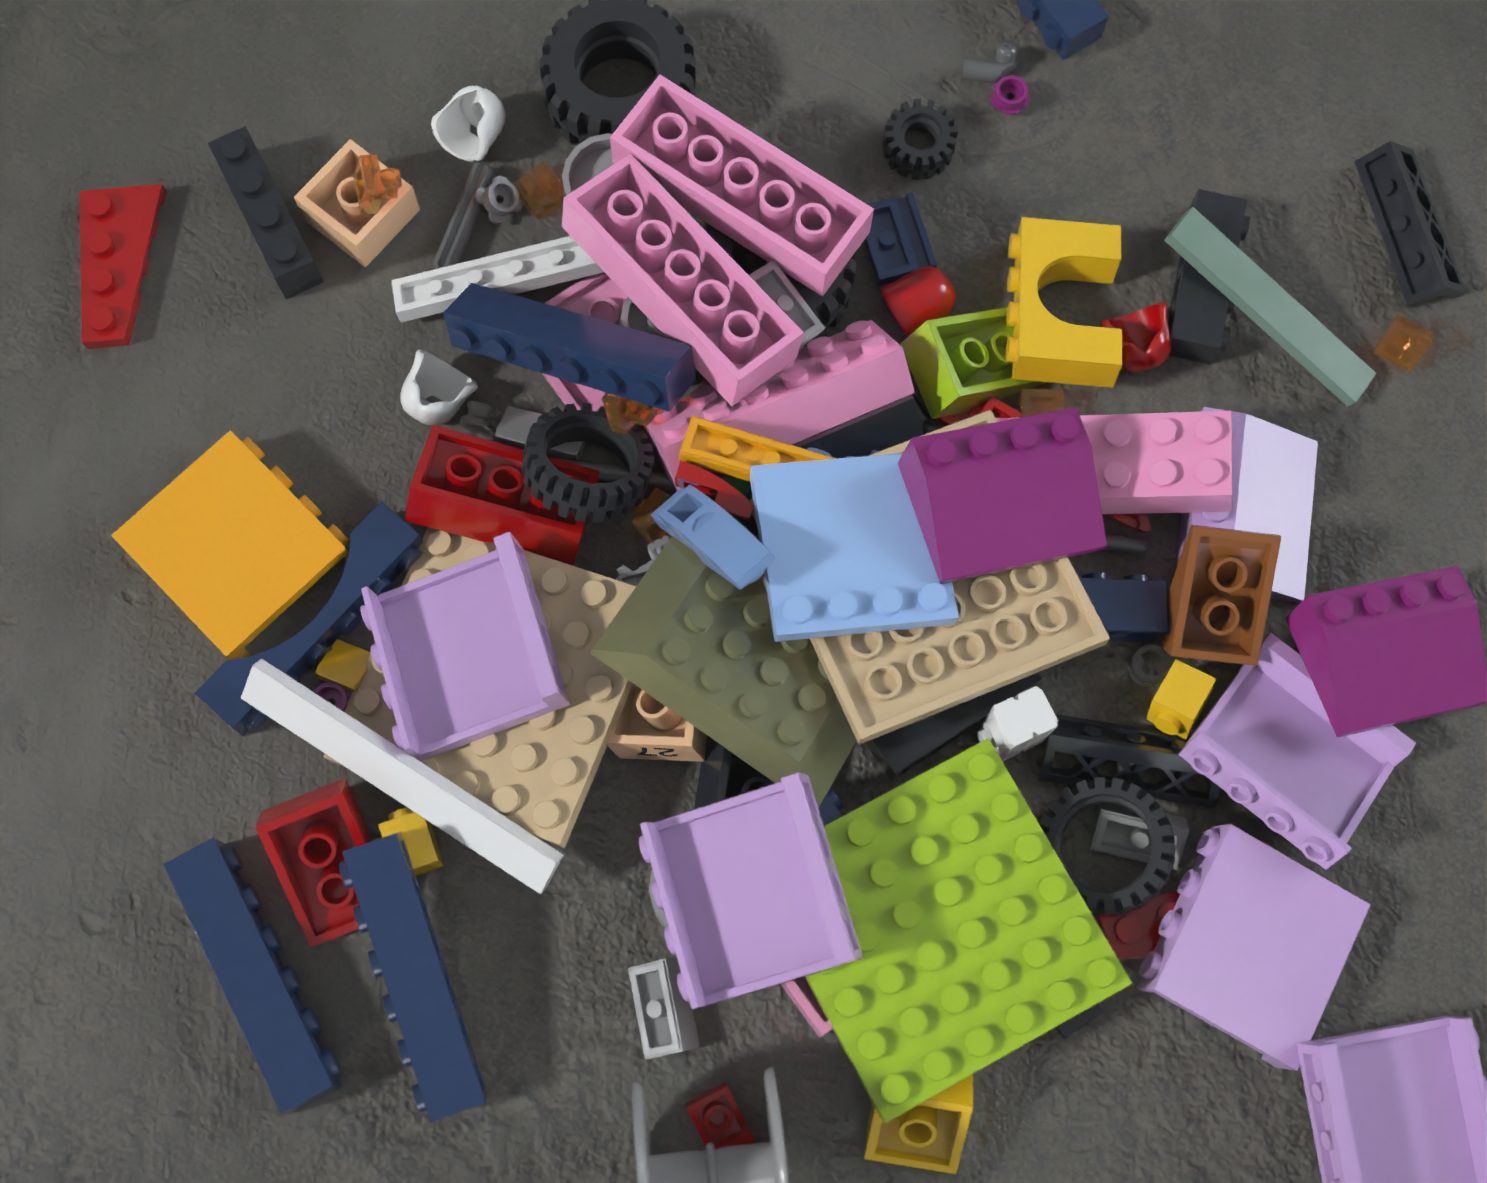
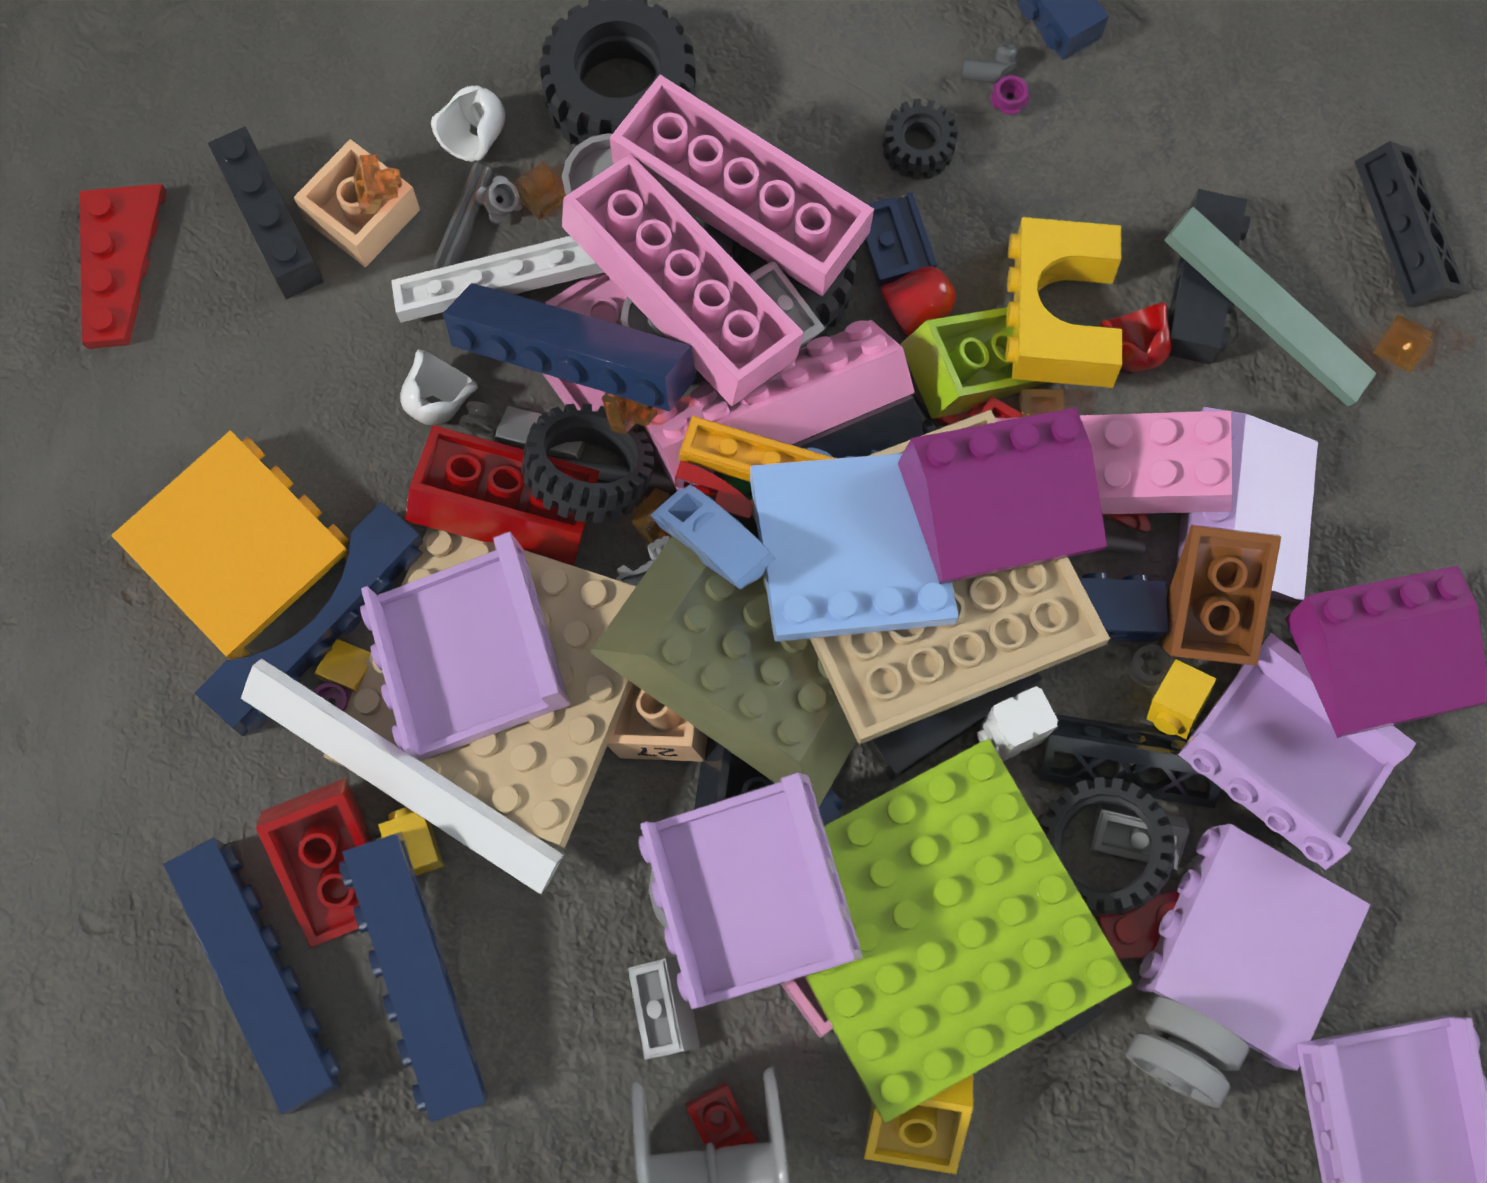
none -> light grey wheel [1125,996,1250,1108]

